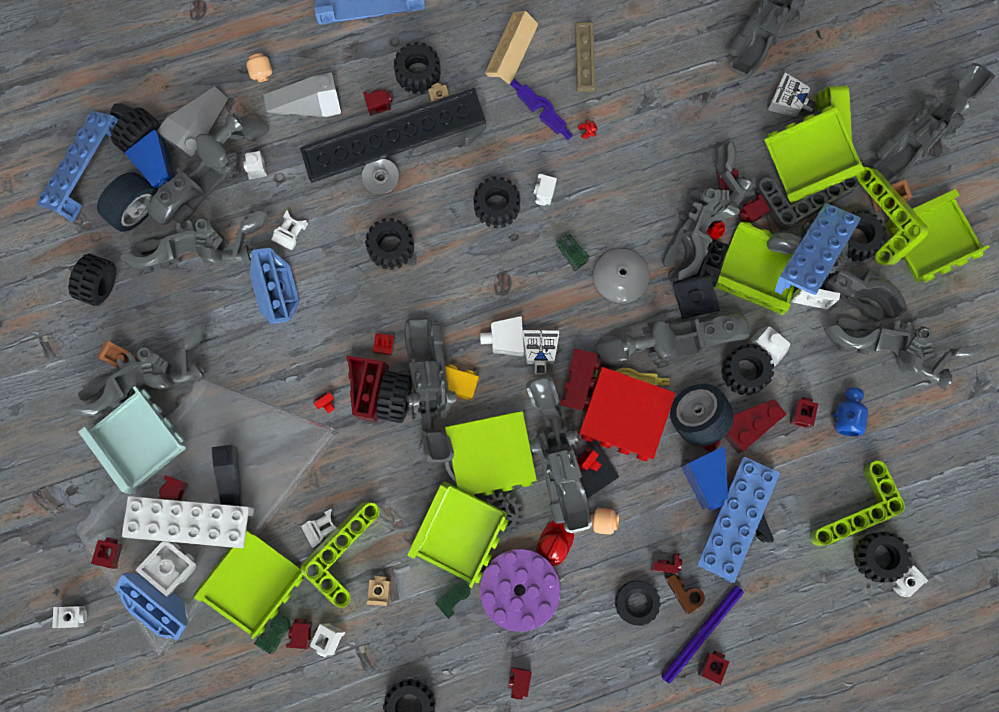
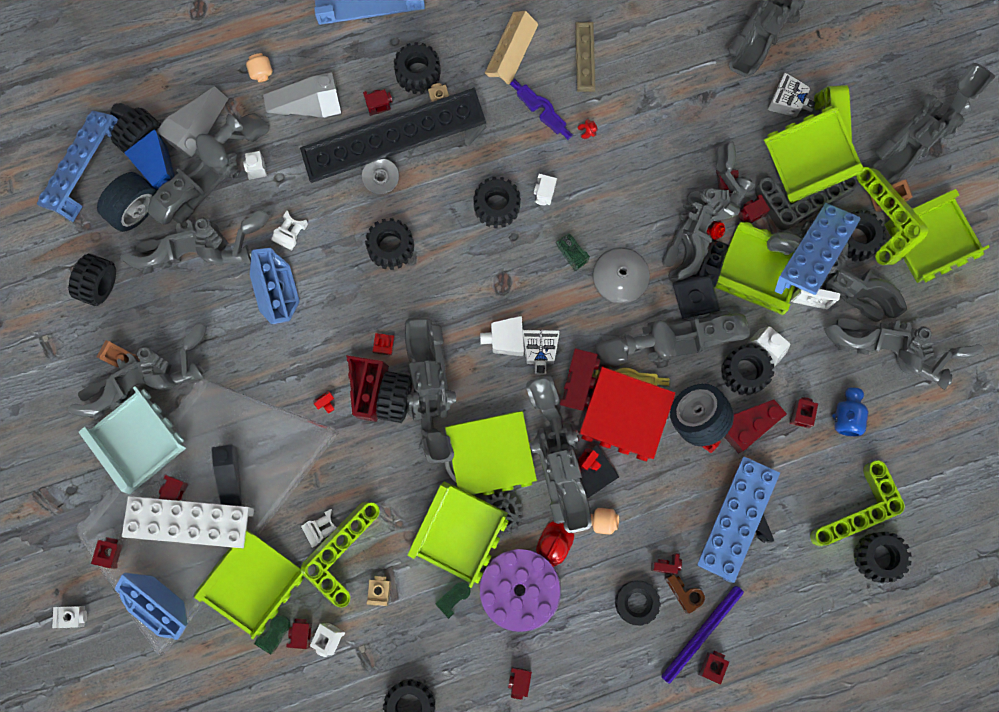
white plate [136,541,197,597] -> none
yellow brick [445,364,479,401] -> none
blue slope [681,446,728,511] -> none
white brick [891,565,928,597] -> none

